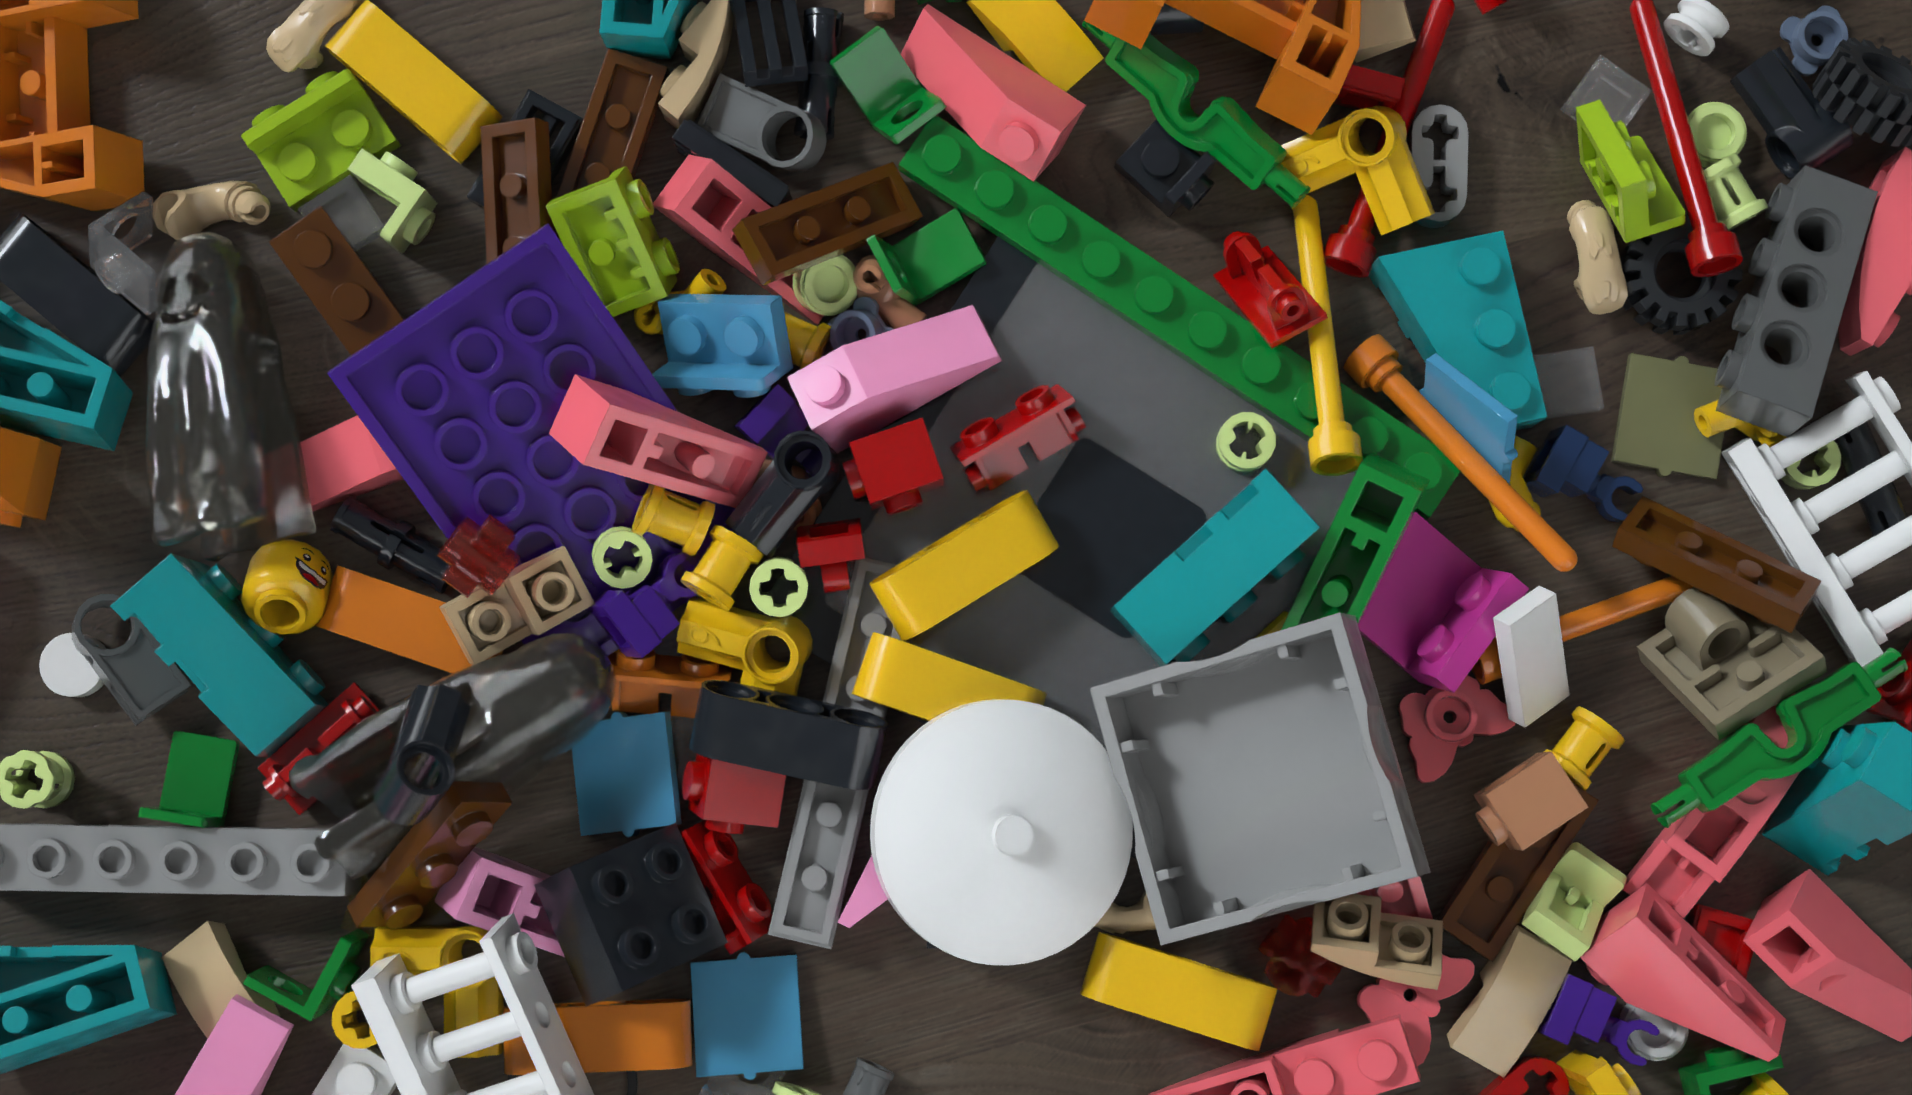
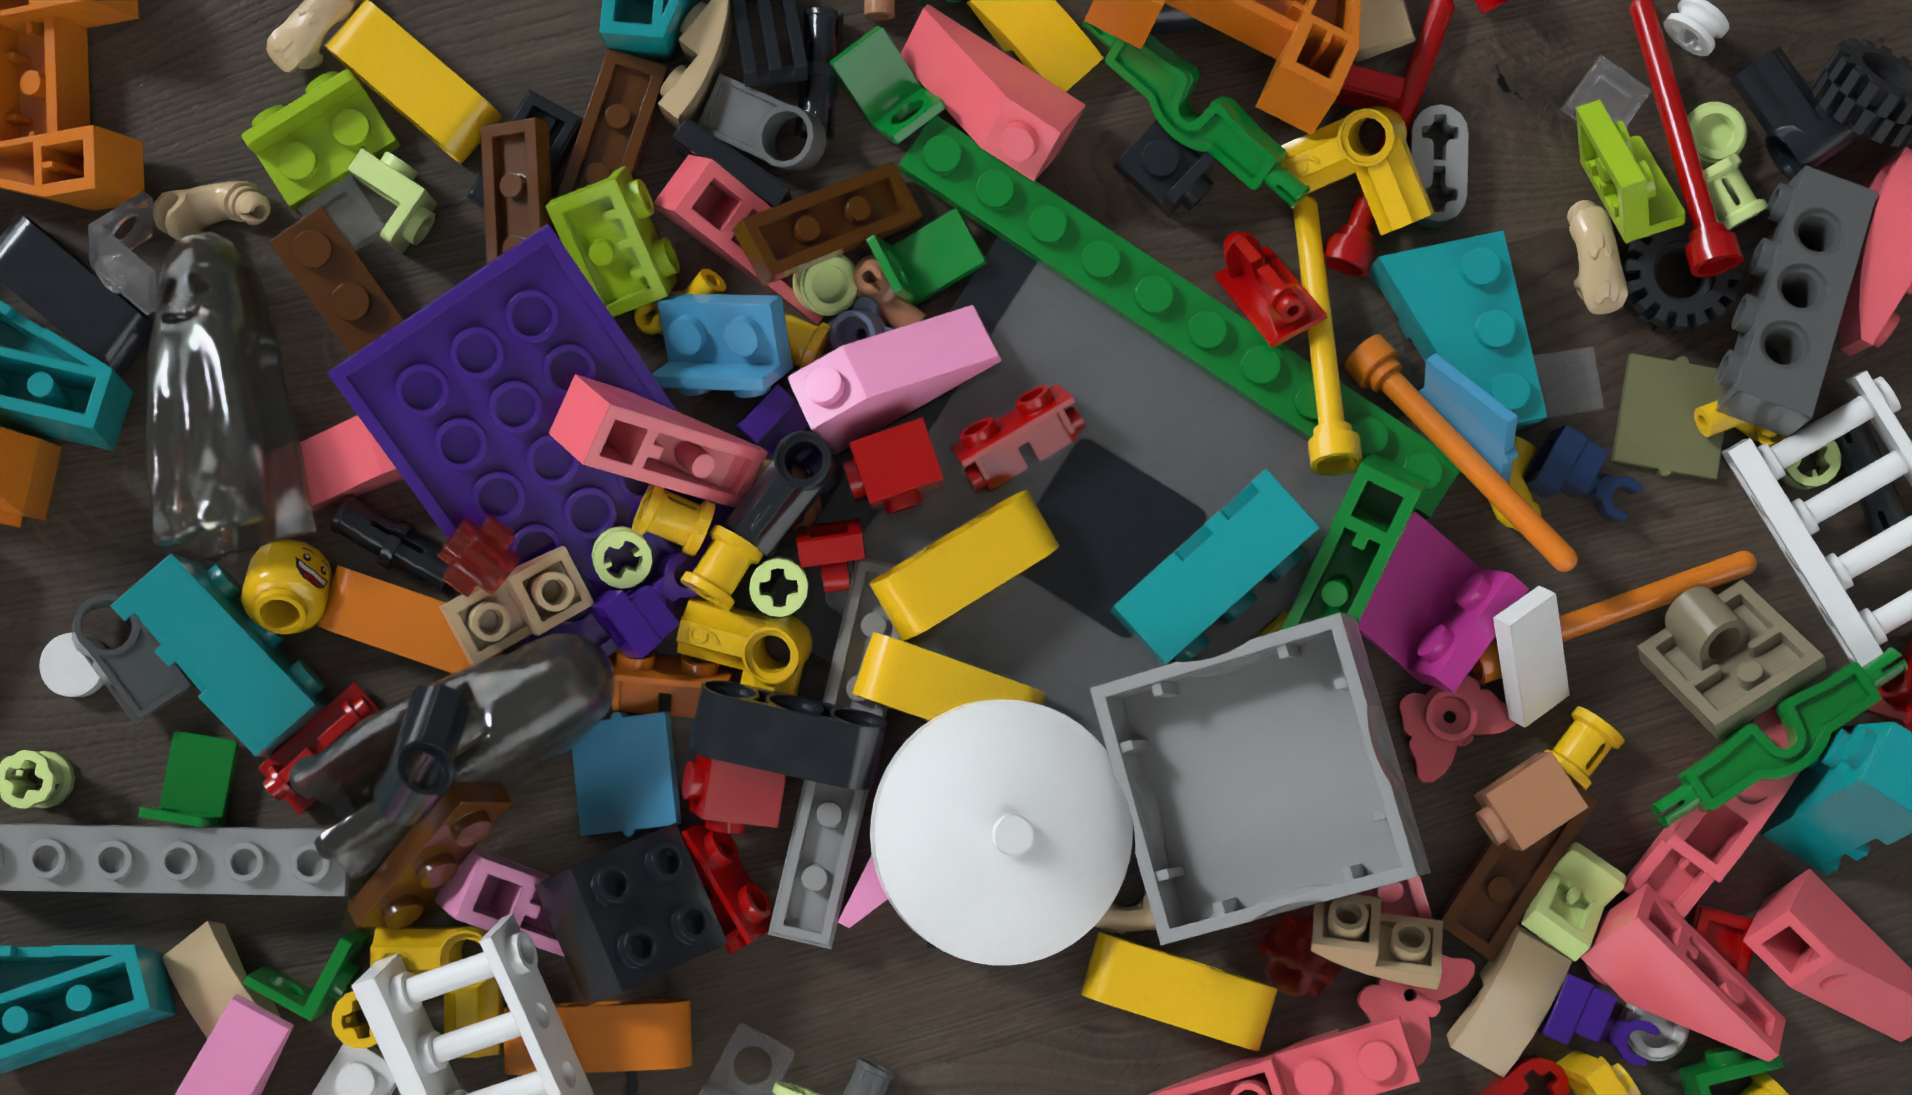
dark azure piece [690,952,804,1080] -> none
yellowish green bush [1216,412,1276,472] -> none
reddish brown plate [1611,496,1821,634] -> none
sand blue plate [1780,6,1848,76] -> none

